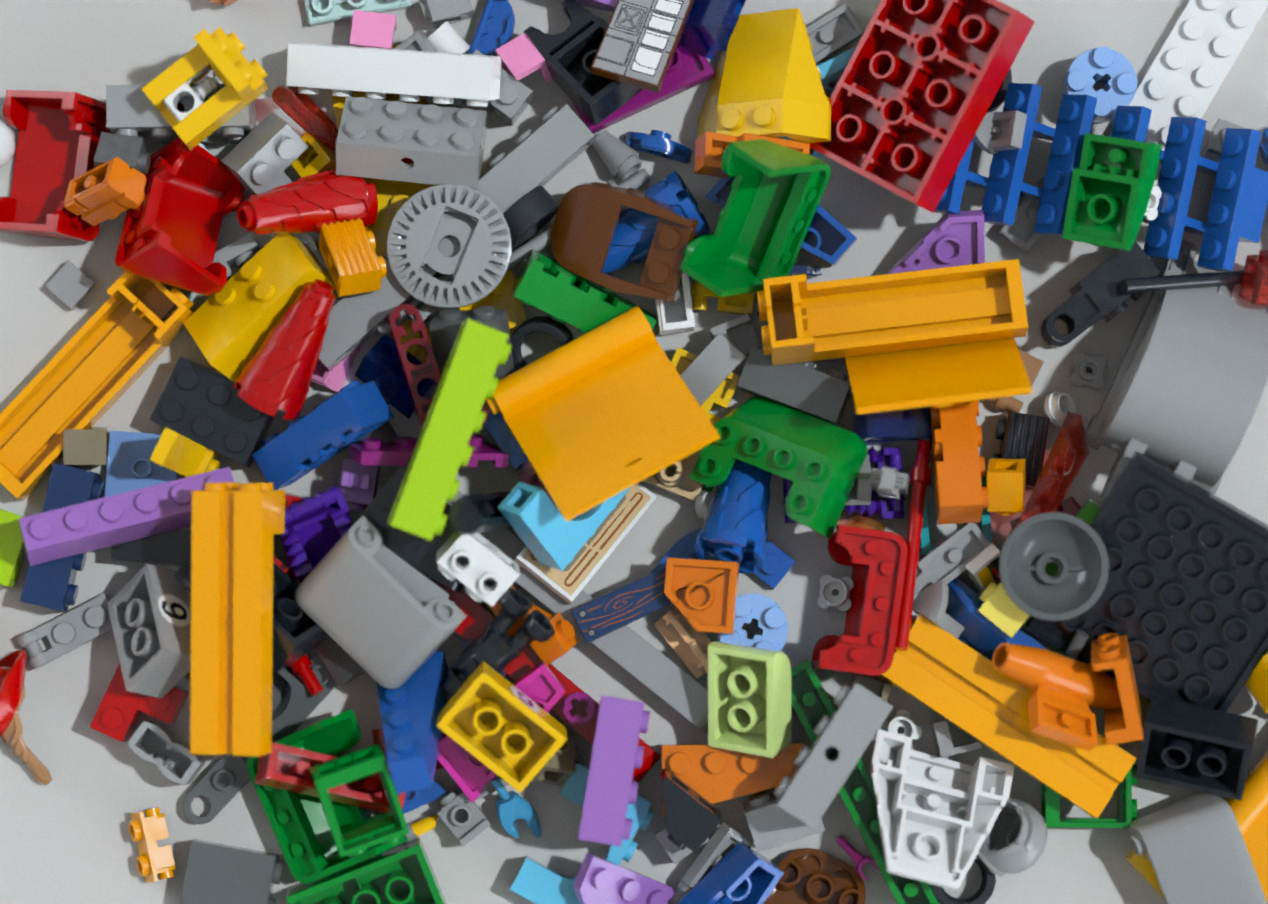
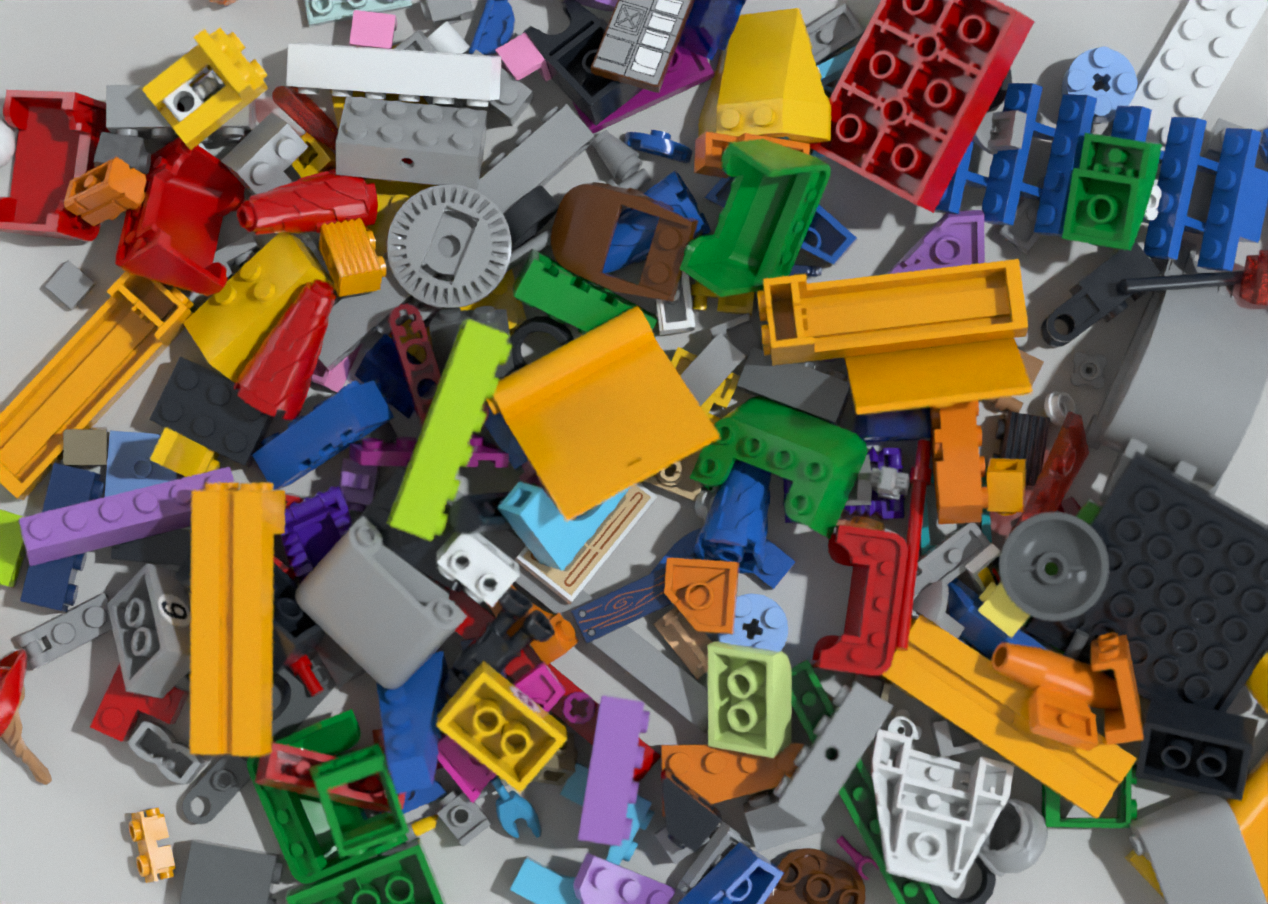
white plate [817,574,854,611] -> none

